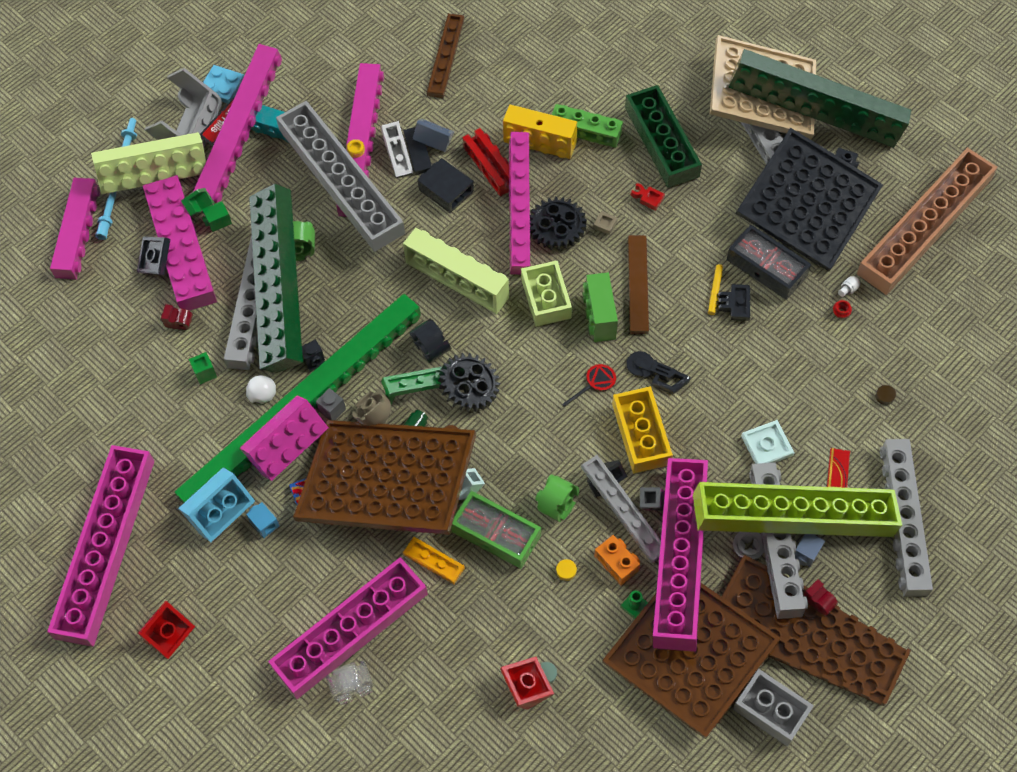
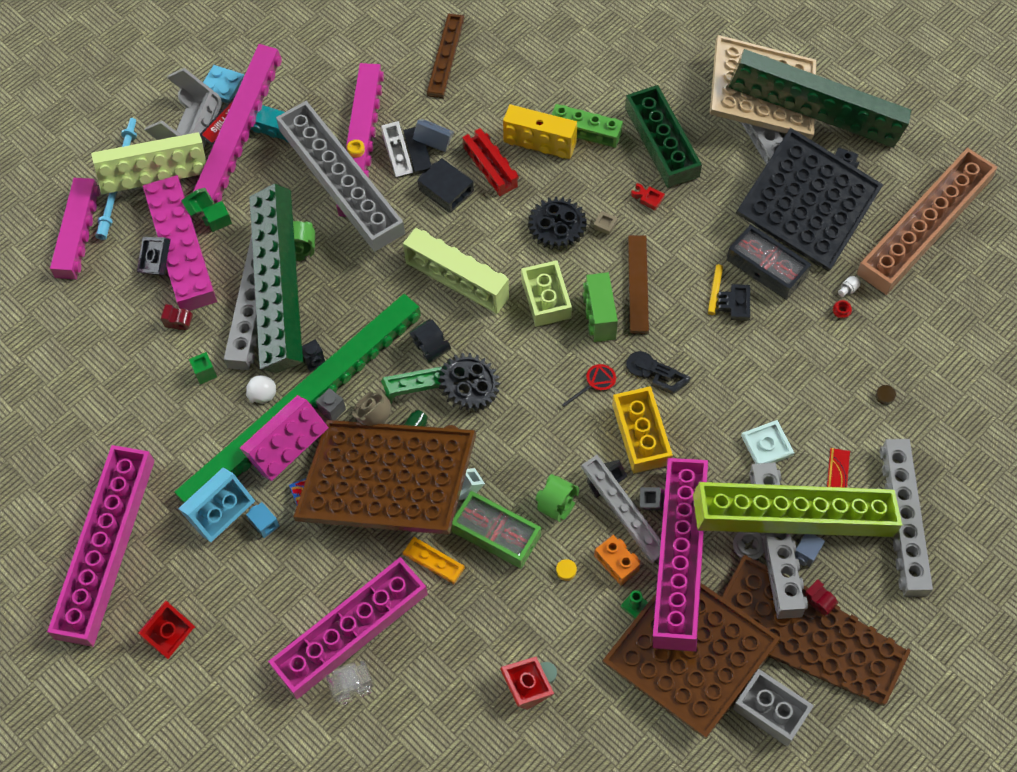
dark pink brick [509,132,530,275] -> none

